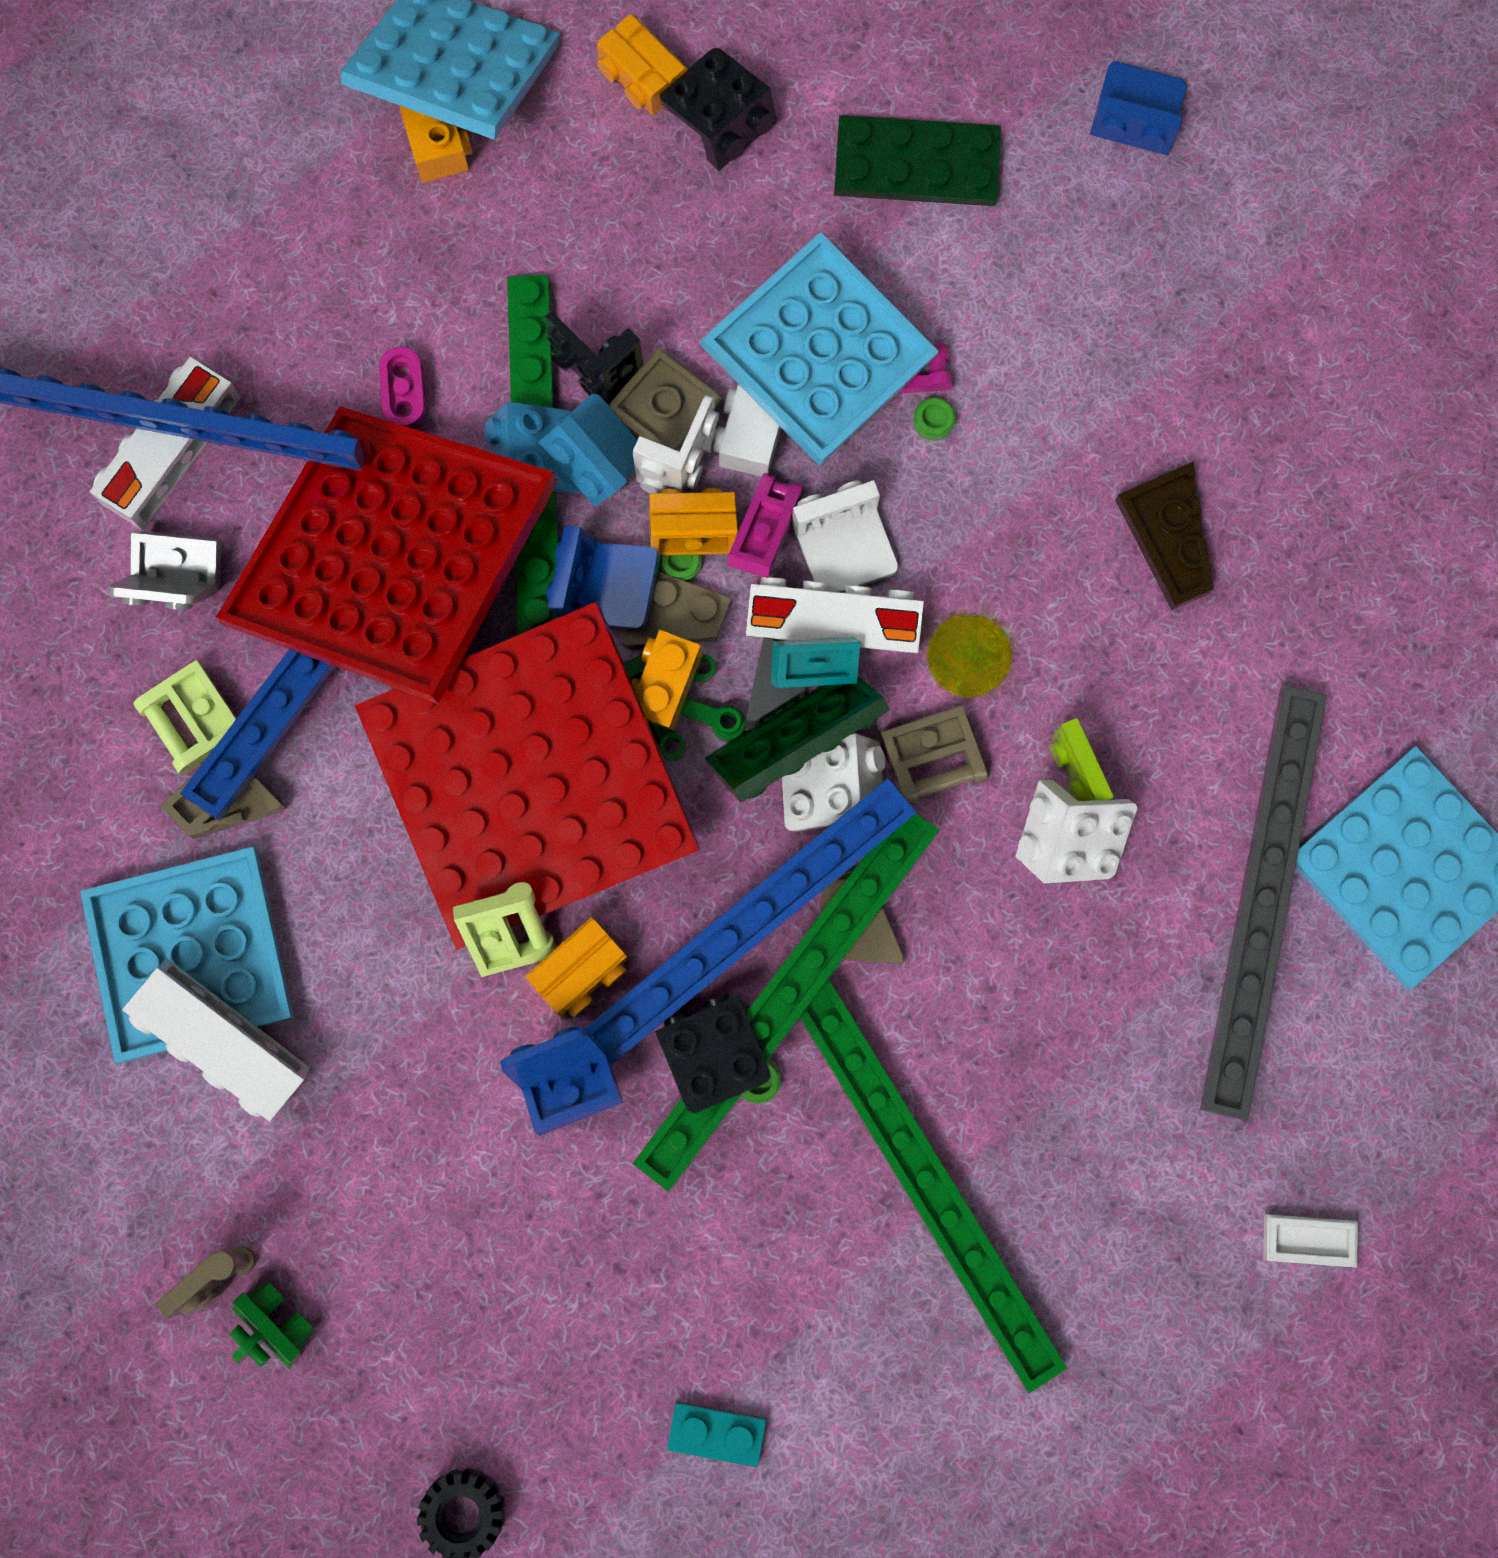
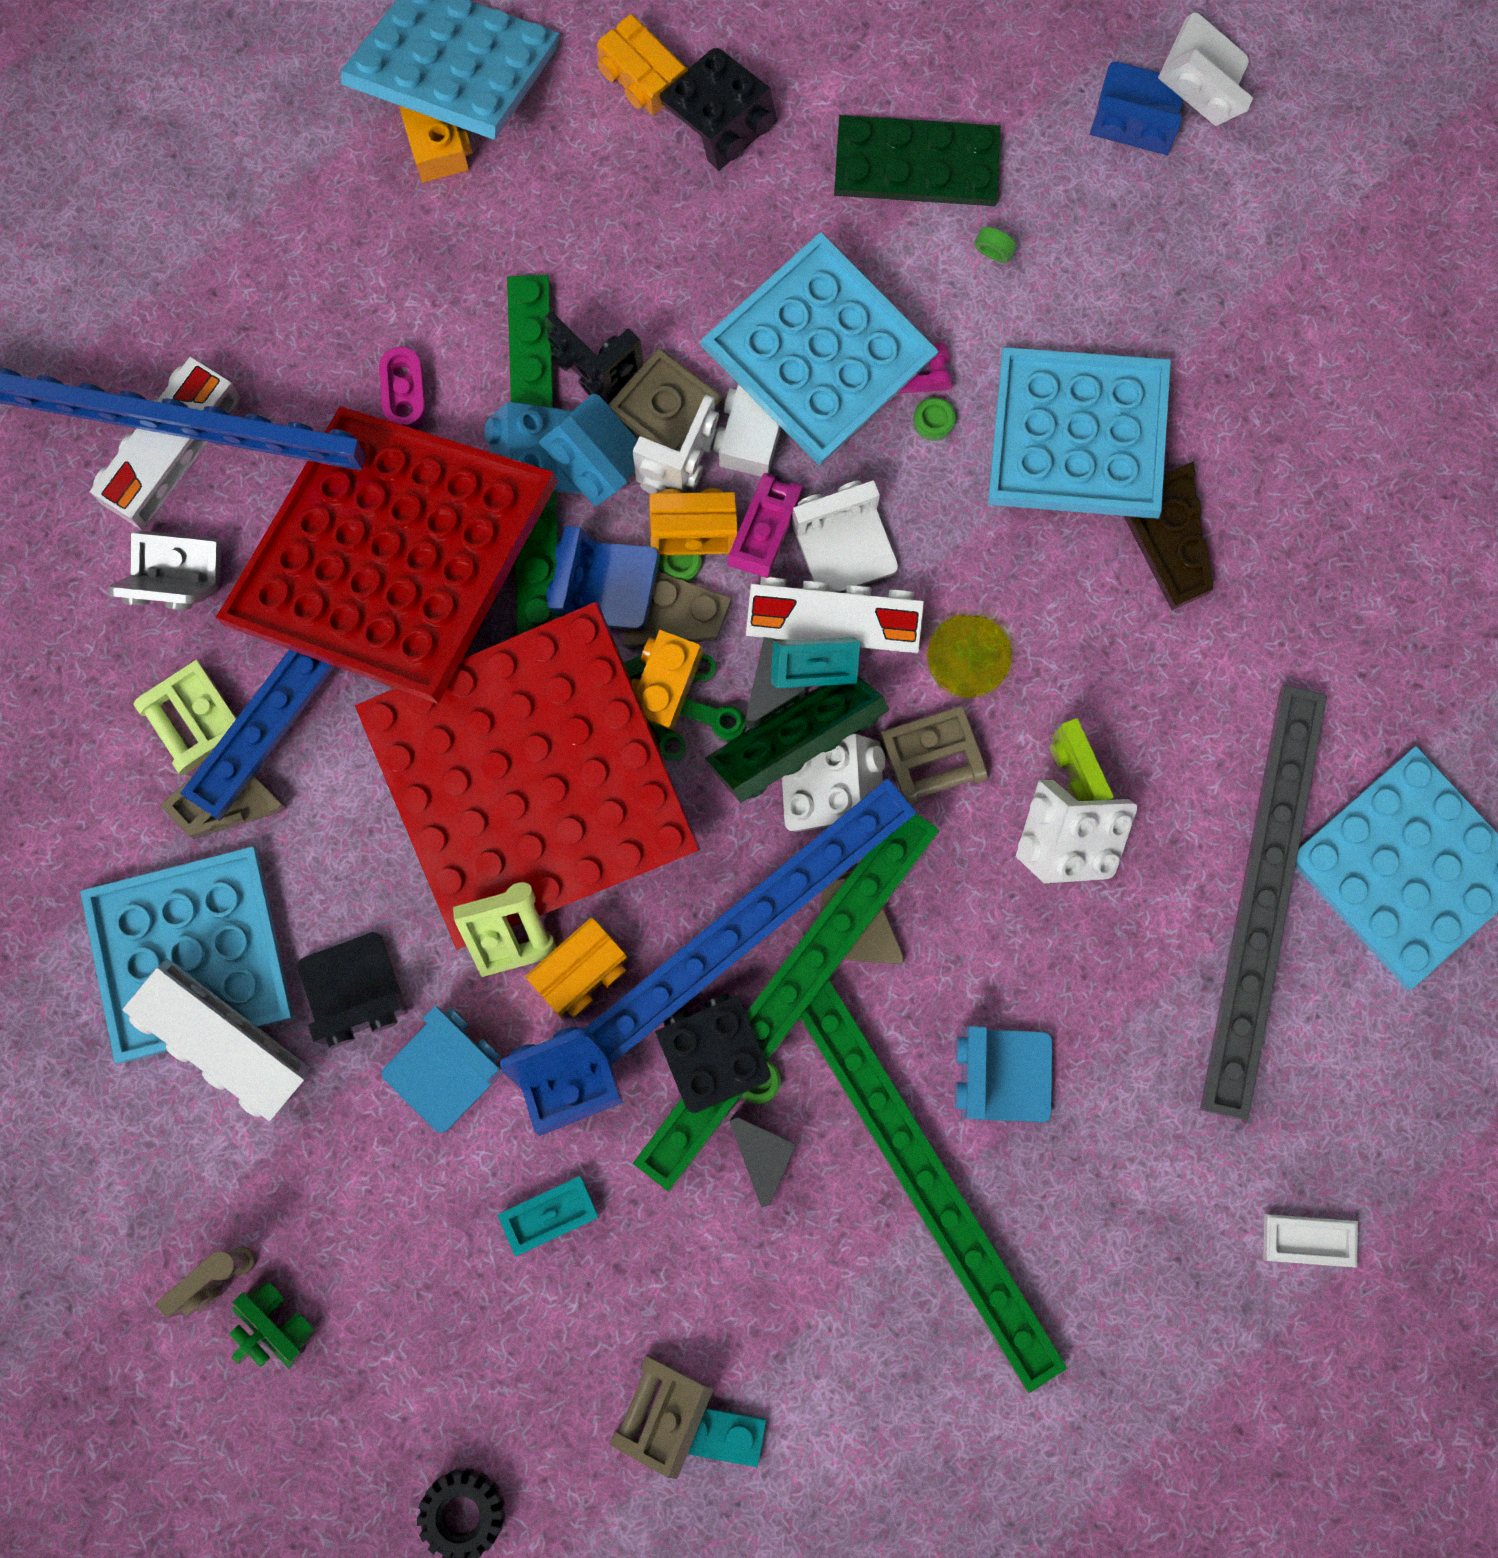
none -> black bracket [297,932,408,1048]
none -> dark azure bracket [382,1006,503,1133]
none -> teal plate [497,1175,600,1257]
none -> dark tan plate [609,1355,714,1479]
none -> dark grey slope [729,1117,796,1208]
none -> dark azure bracket [954,1026,1052,1122]
none -> bright green tile [974,227,1017,263]
none -> medium azure plate [988,347,1171,519]
none -> white bracket [1158,12,1253,126]

